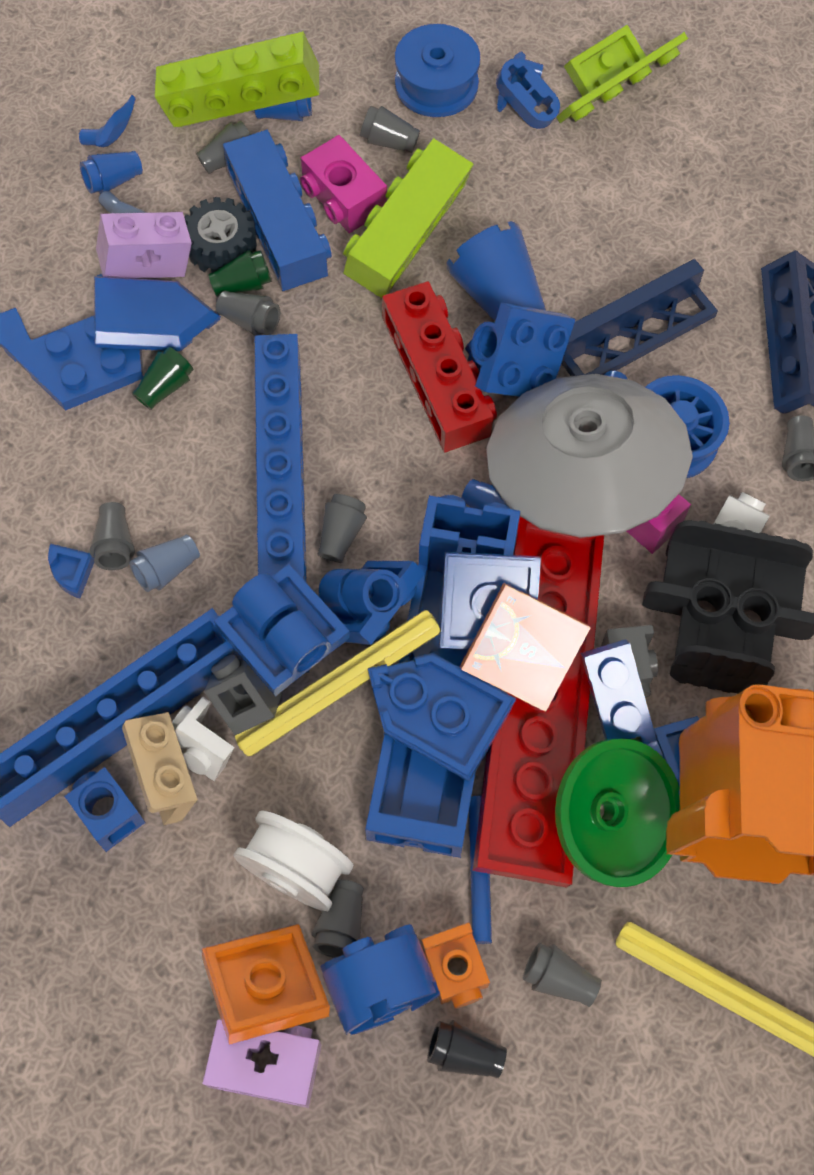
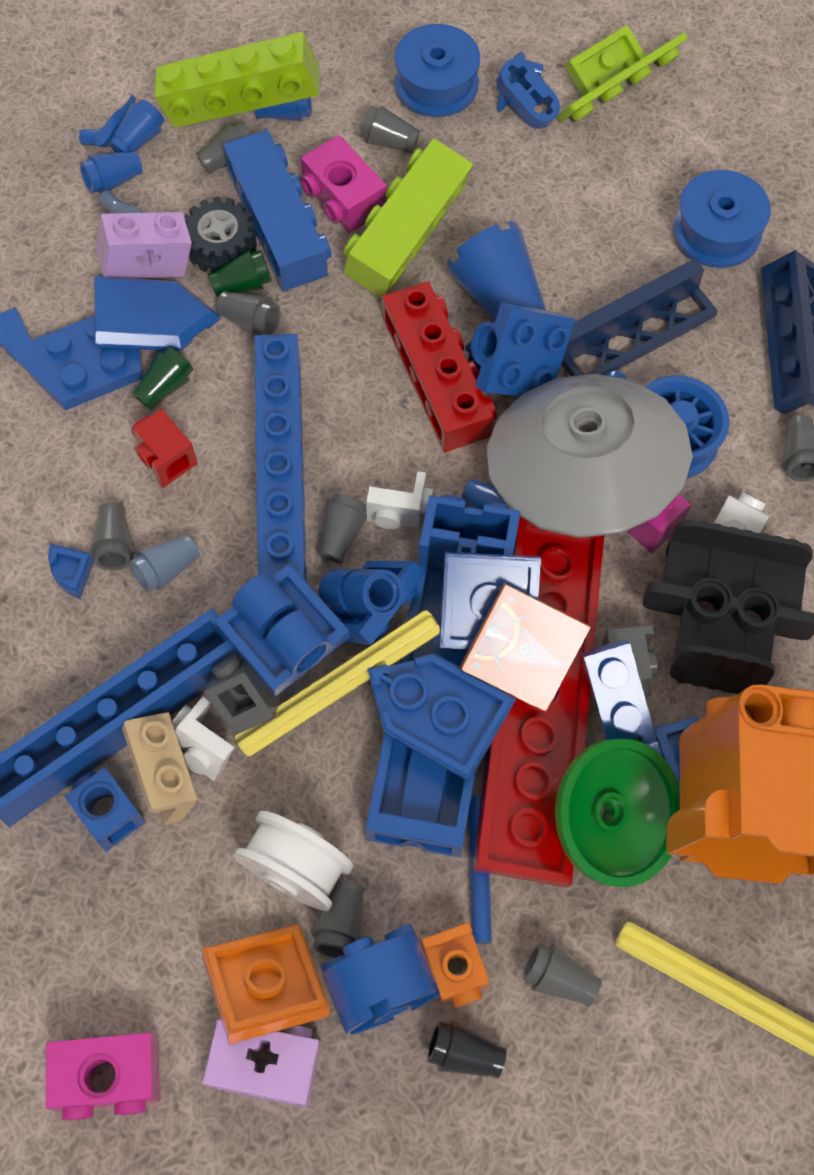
none -> dark pink brick [45,1033,160,1121]
none -> blue cone [109,99,165,153]
none -> red brick [131,409,198,488]
none -> white bracket [366,471,433,529]
none -> blue wheel [673,170,771,268]

